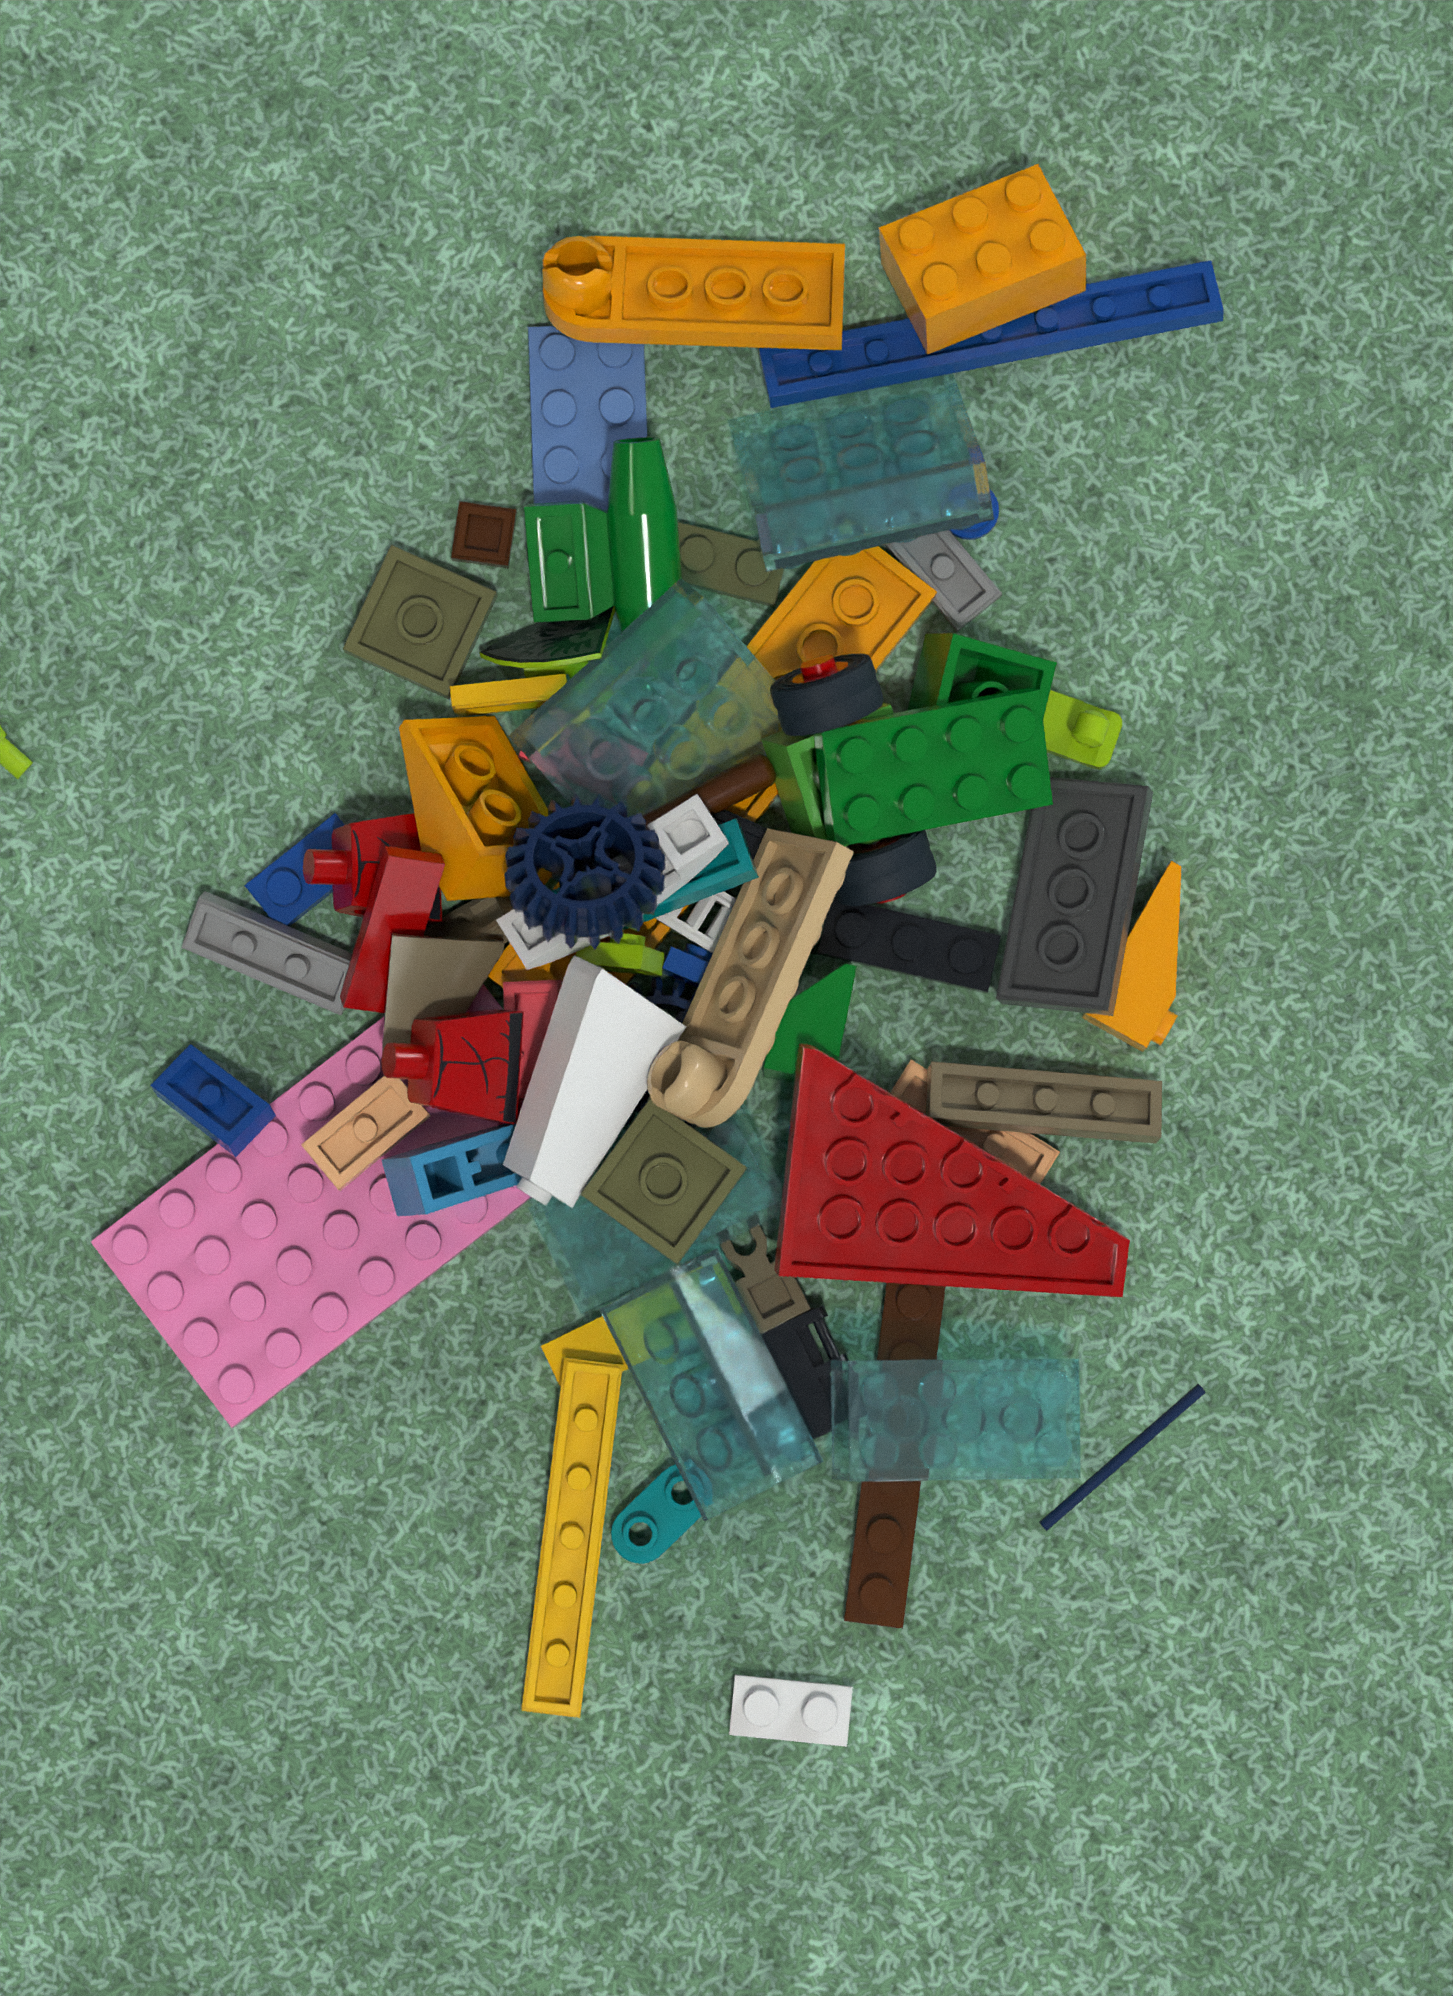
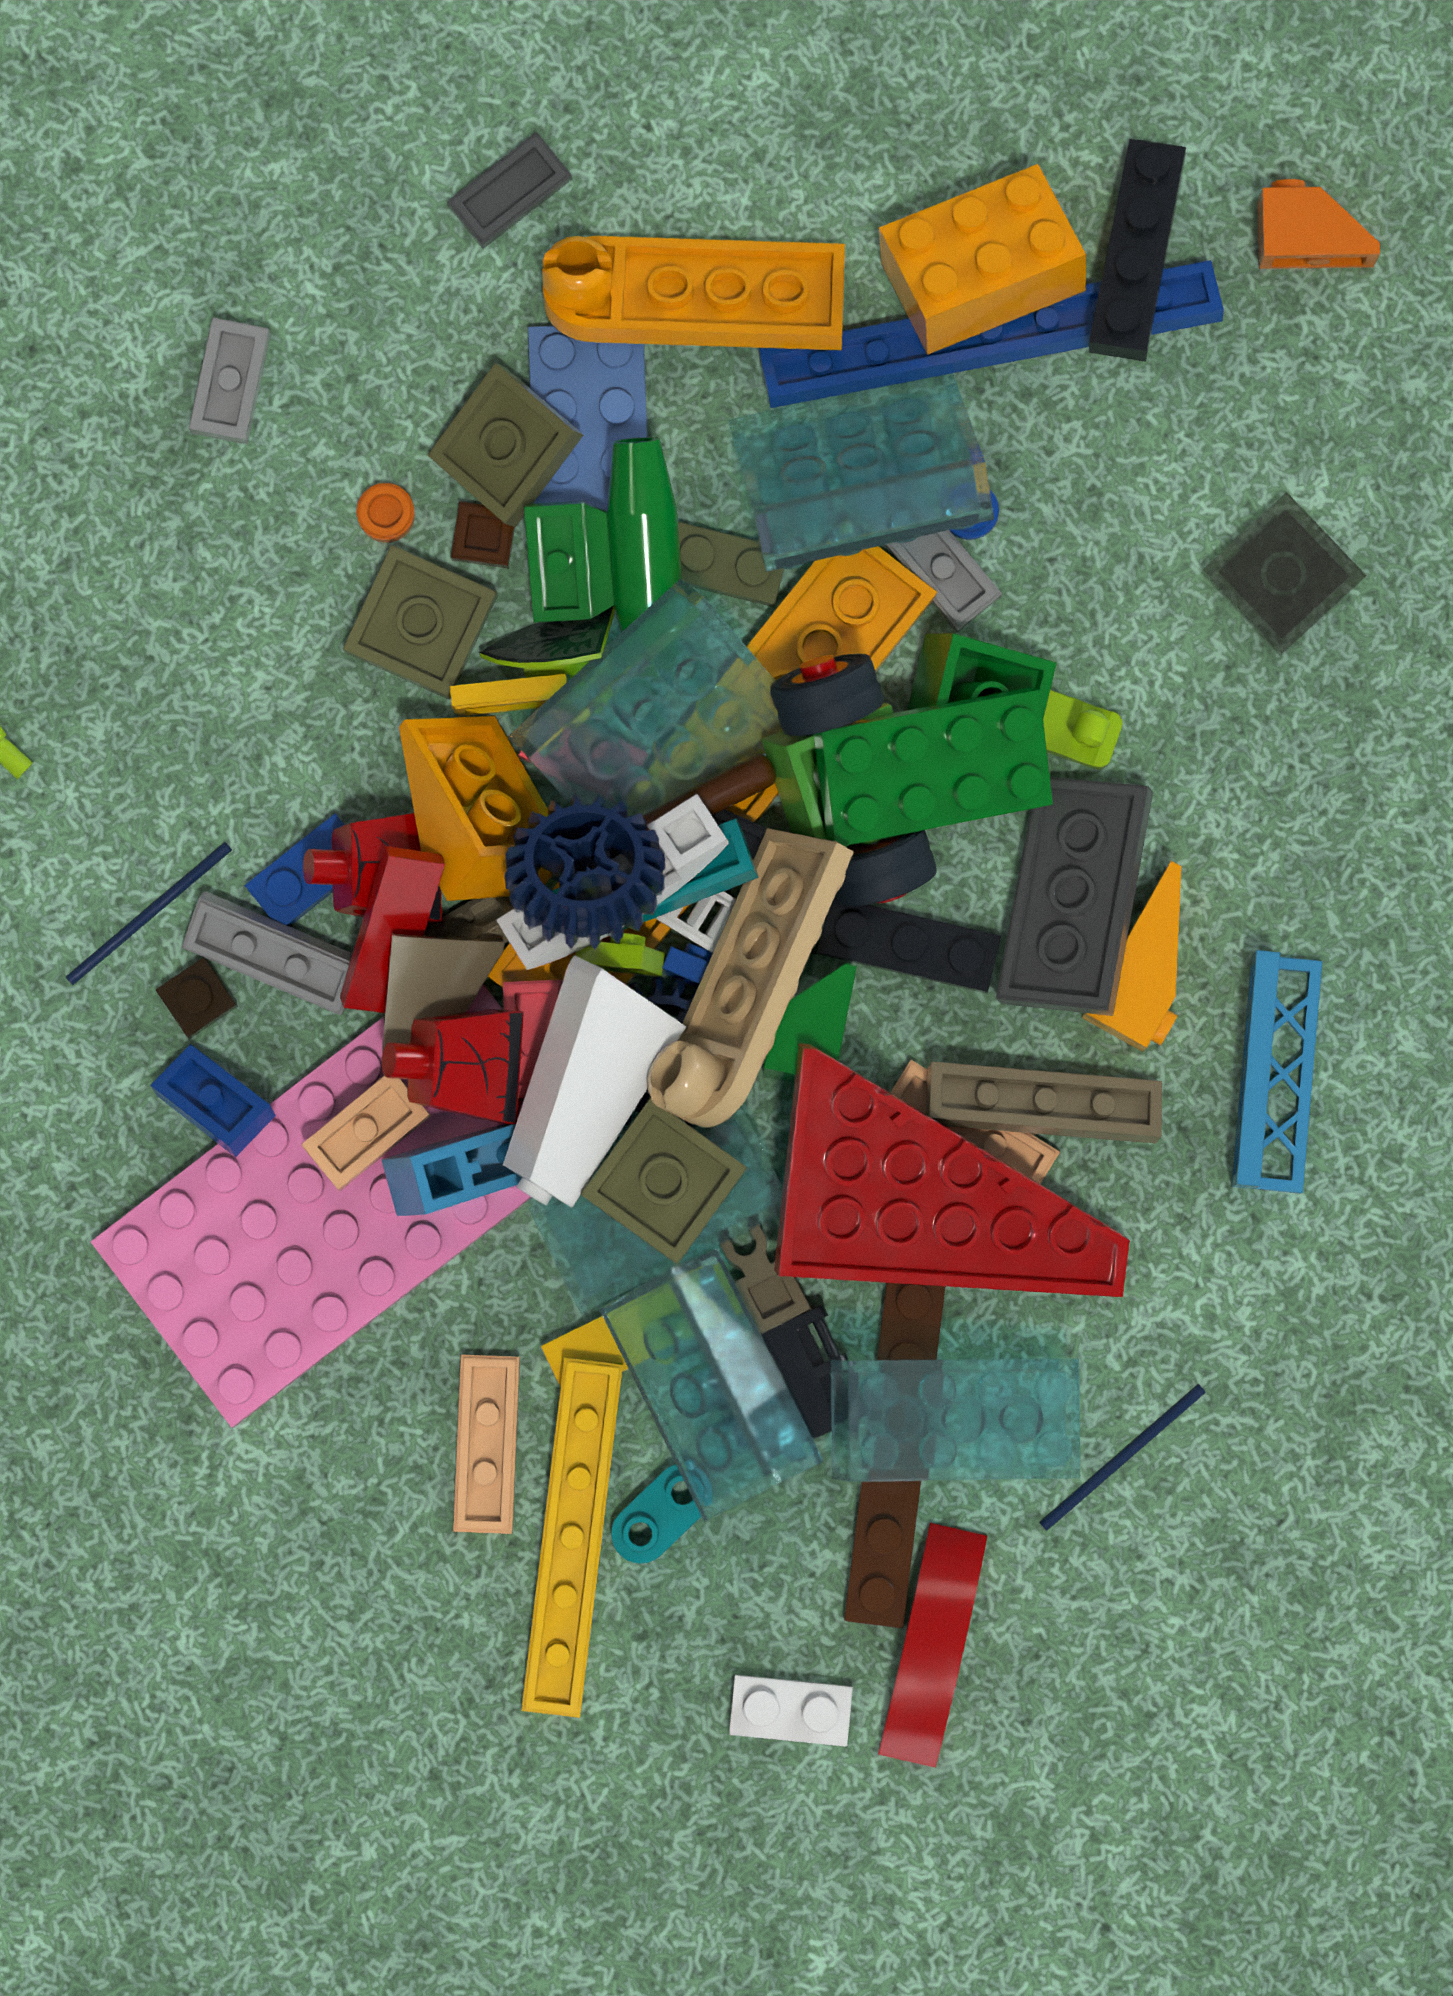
none -> dark blue axle [66,842,232,985]
none -> dark brown plate [156,957,238,1039]
none -> light grey plate [189,318,271,445]
none -> orange tile [356,483,415,543]
none -> olive plate [427,363,584,527]
none -> dark grey tile [447,132,573,249]
none -> light nougat tile [453,1355,520,1534]
none -> red slope [878,1523,987,1768]
none -> black plate [1089,139,1186,362]
none -> clear smoke tile [1201,492,1367,656]
none -> dark azure fence [1232,950,1322,1194]
none -> orange slope [1257,179,1380,269]

